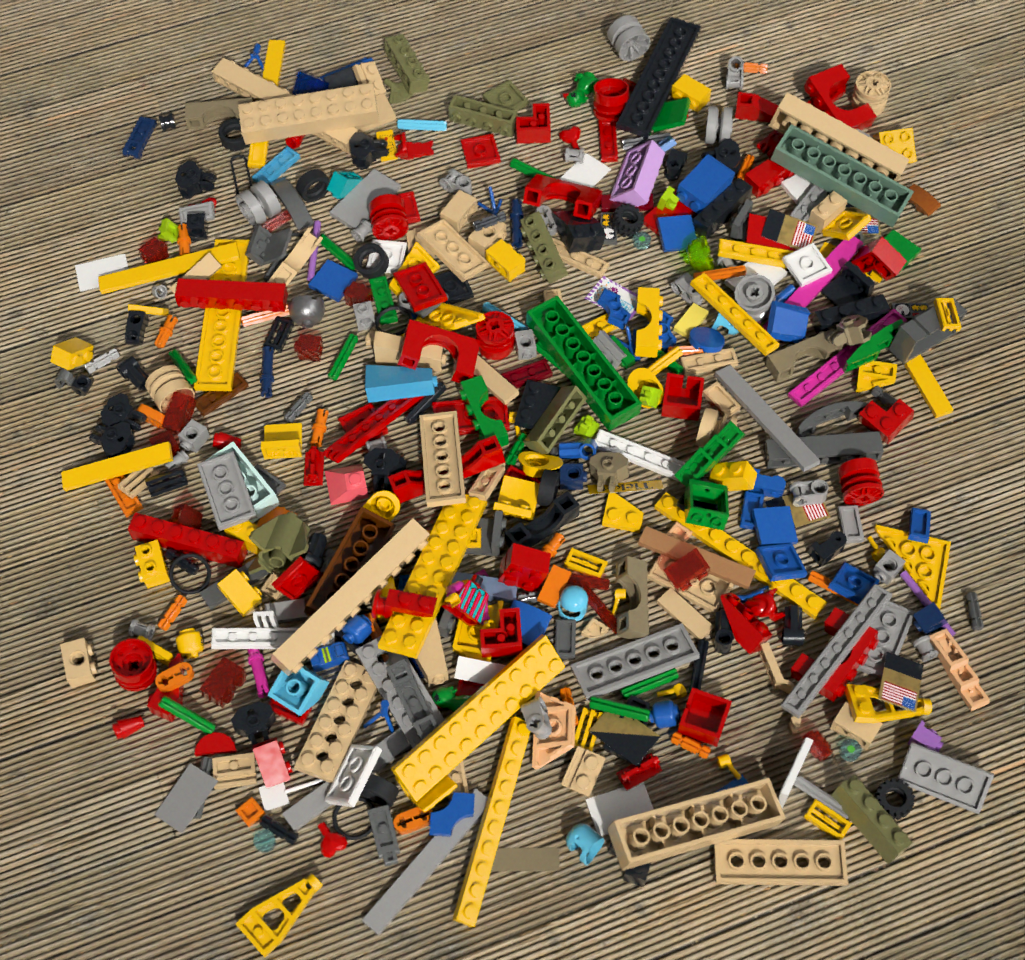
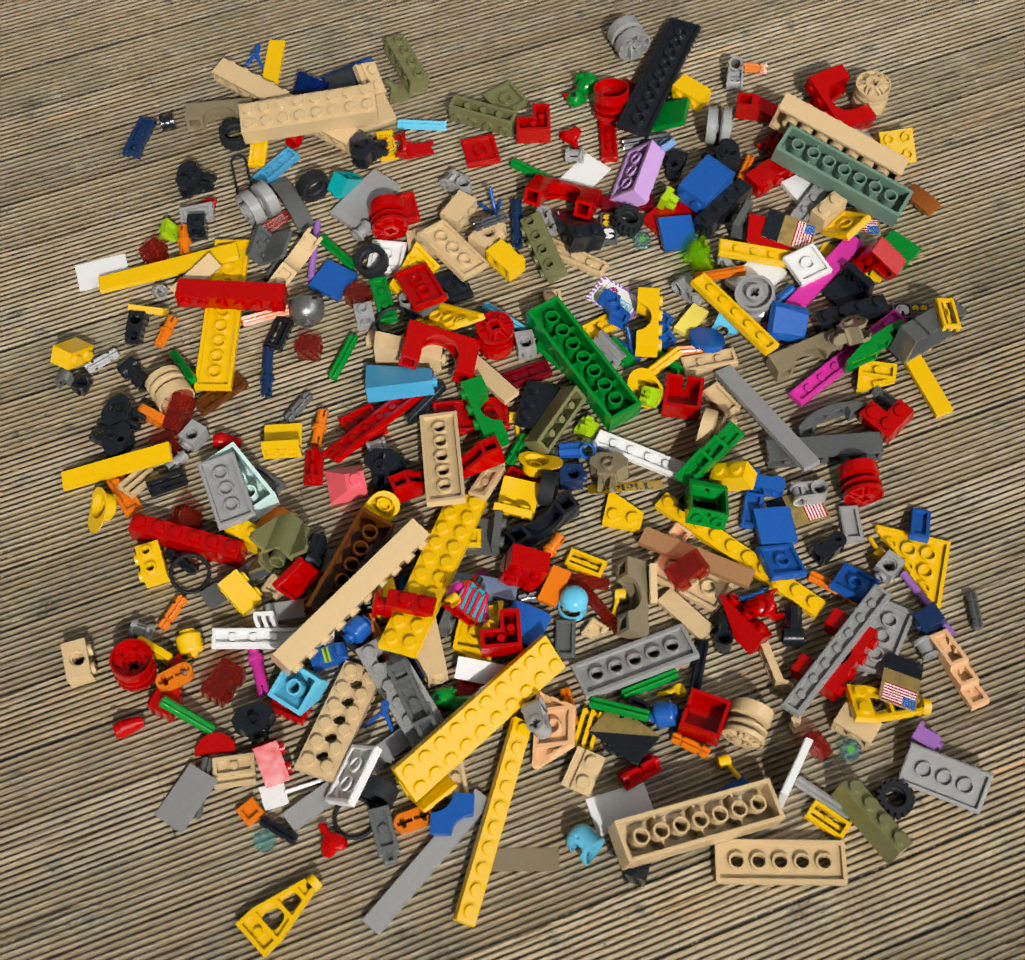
none -> yellow piece [88,487,117,533]
none -> tan tile [648,563,658,605]
none -> tan wheel [721,697,774,750]

